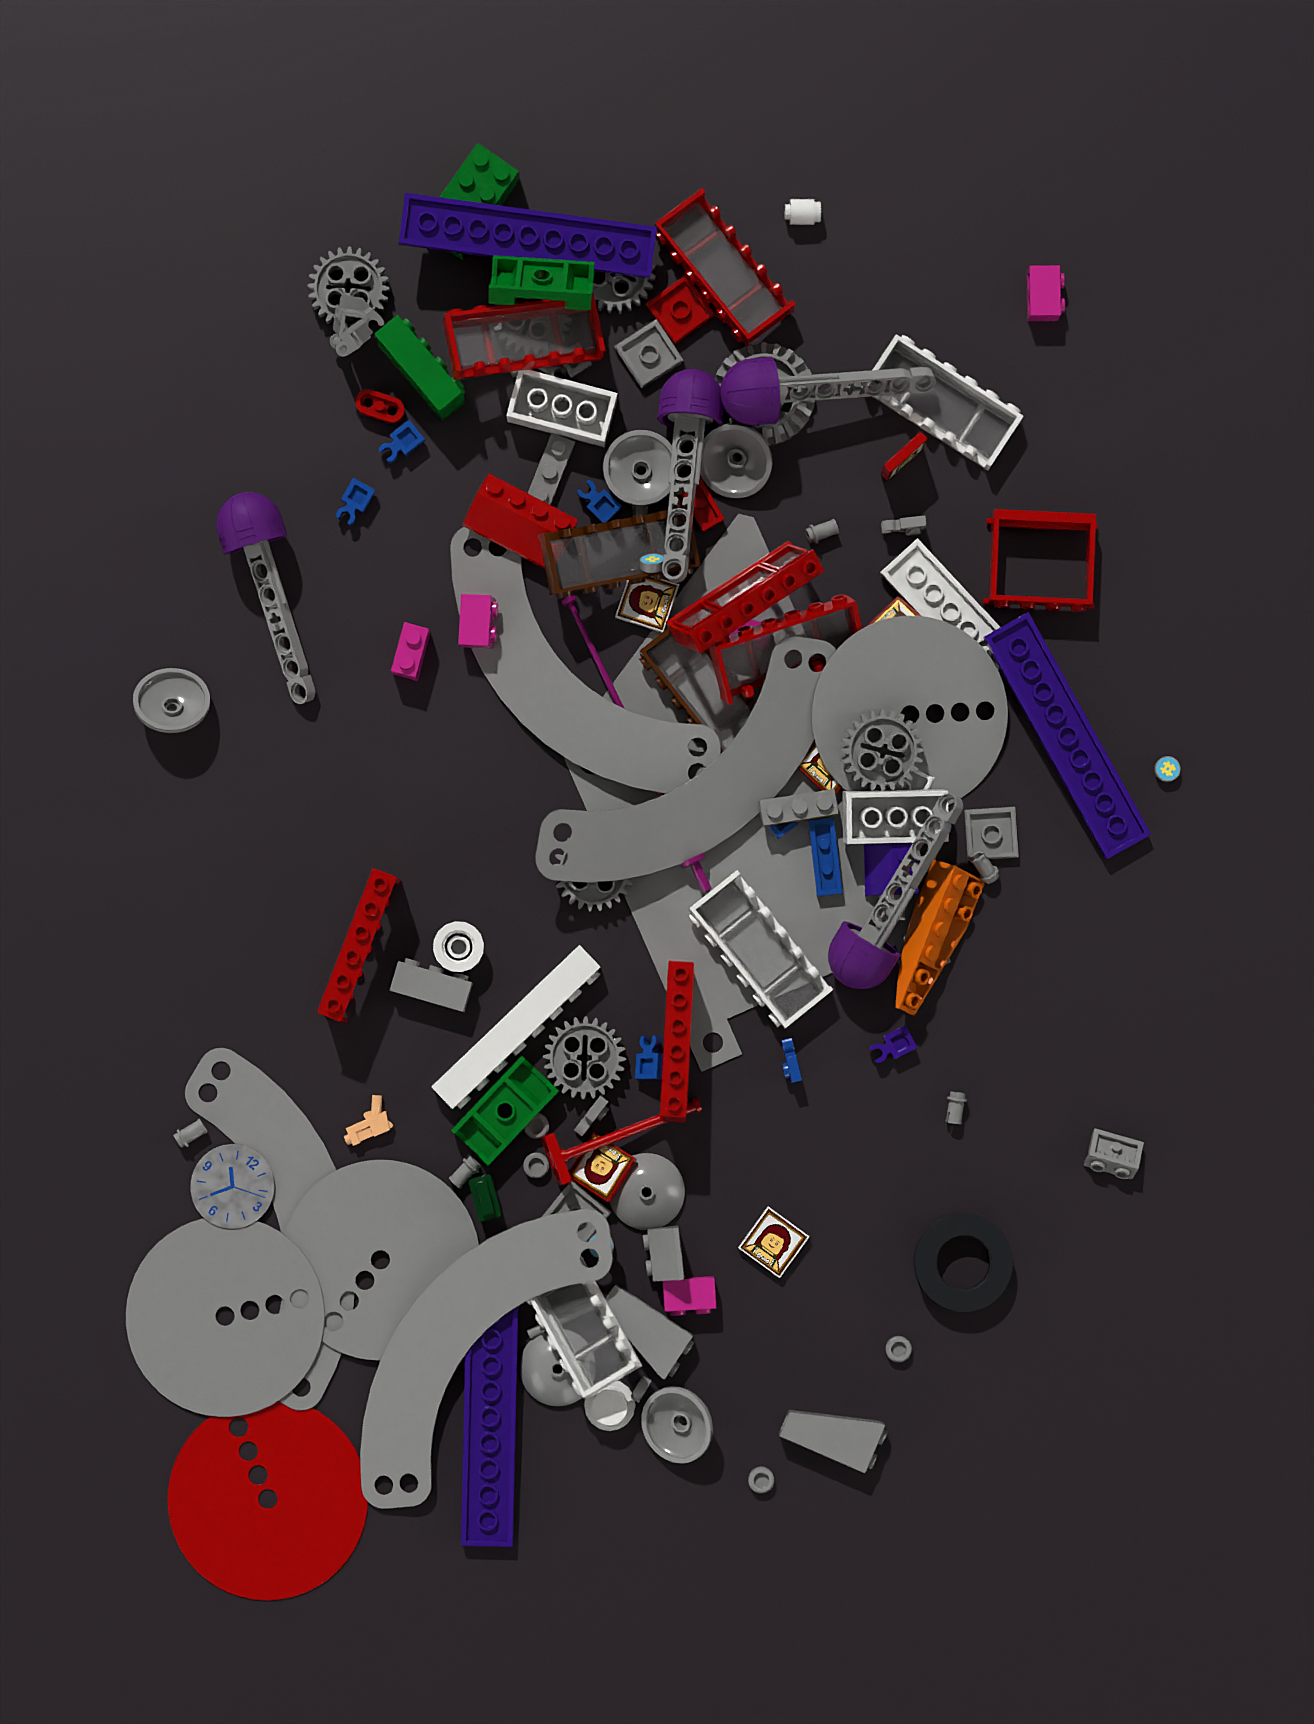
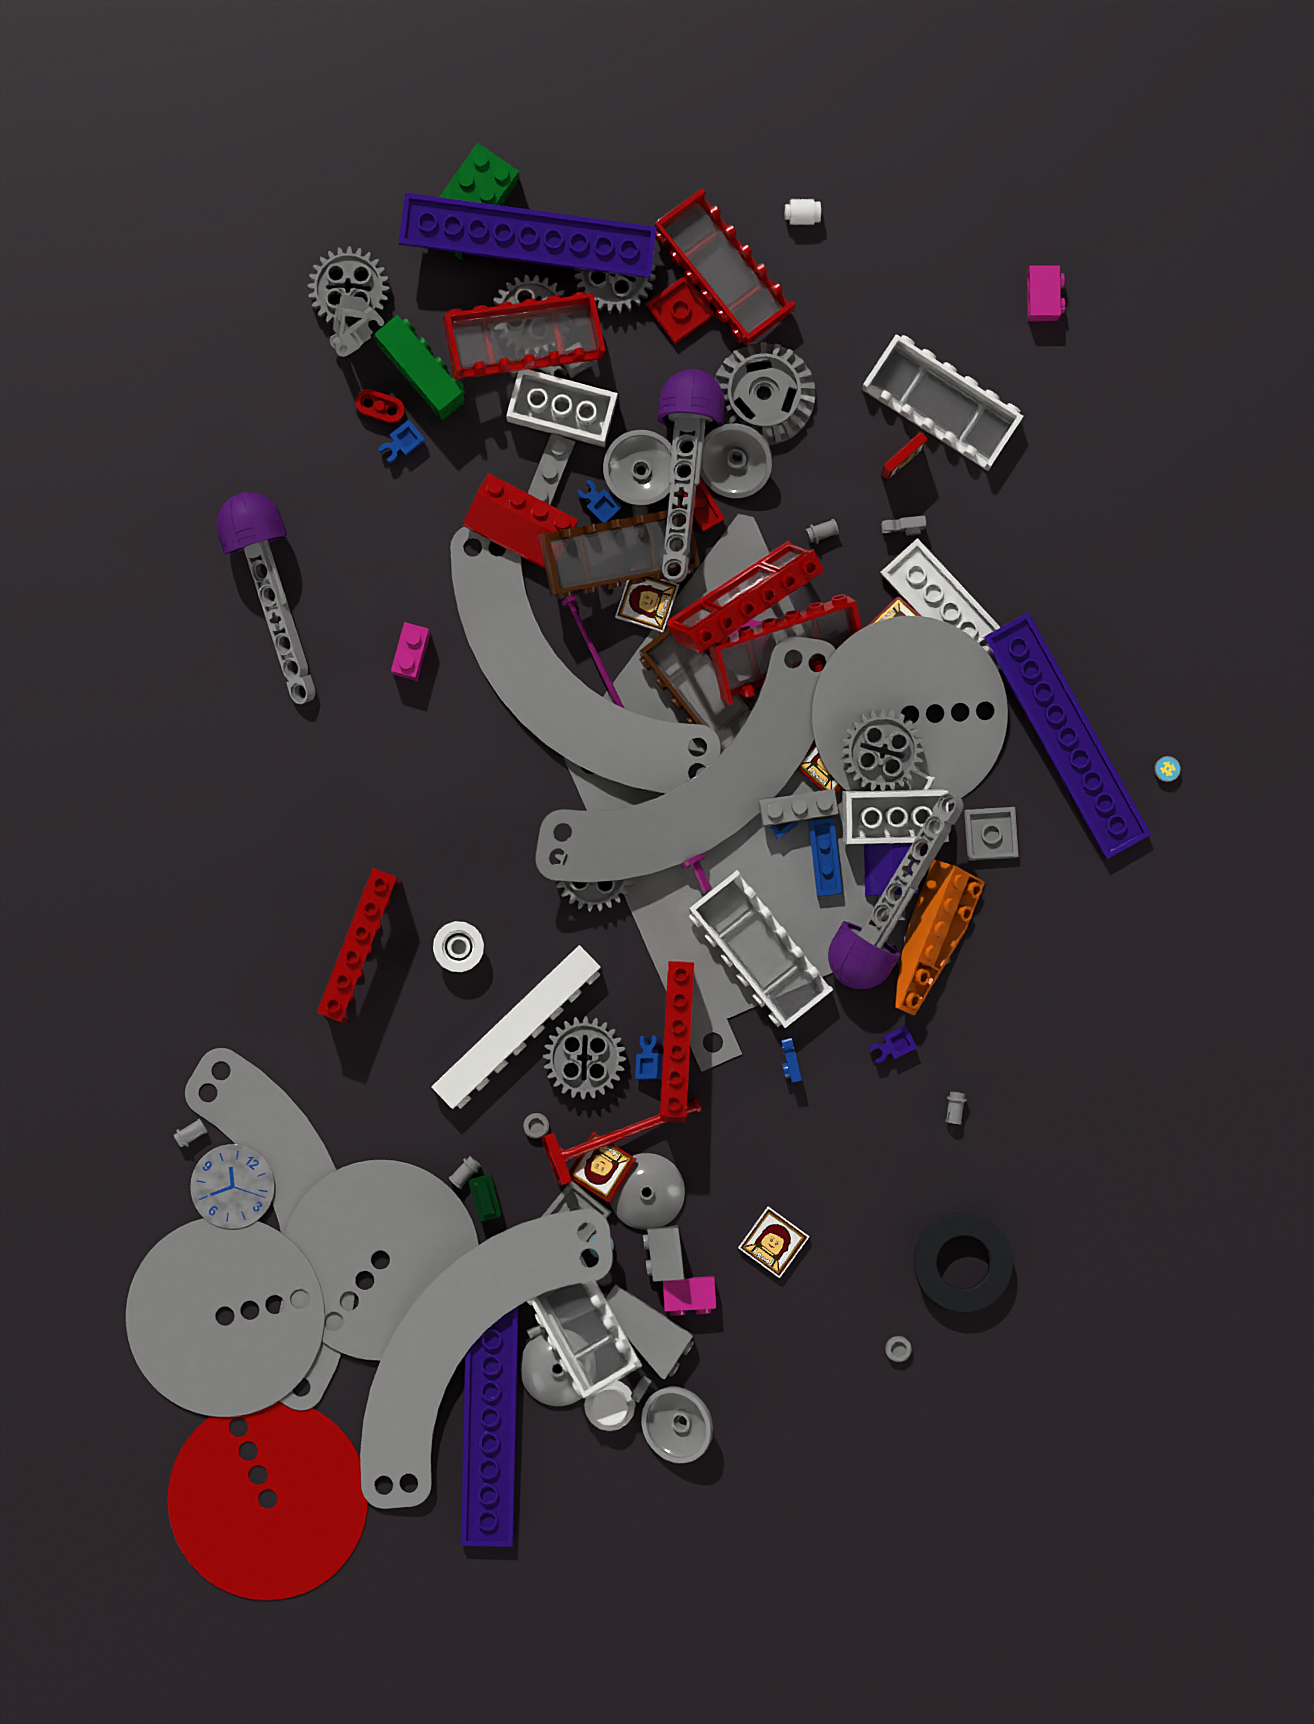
light grey dish [133,668,210,733] -> none
blue plate [336,478,376,526] -> none
light nougat piece [344,1095,393,1146] -> none
light grey brick [390,958,473,1012] -> none
green piece [451,1056,559,1166] -> none
dark pink brick [458,594,499,649] -> none
green piece [489,255,594,310] -> none
light grey tile [524,1153,549,1178] -> none
light grey plate [574,1095,609,1136] -> none
light grey tile [614,319,684,389] -> none
tile [640,554,663,573] -> none
piece [720,357,936,425] -> none
light grey tile [748,1466,774,1493] -> none
light grey slope [779,1410,887,1473] -> none
light grey pin [970,851,999,884] -> none
red window [983,509,1098,612] -> none
light grey bracket [1084,1128,1144,1179] -> none

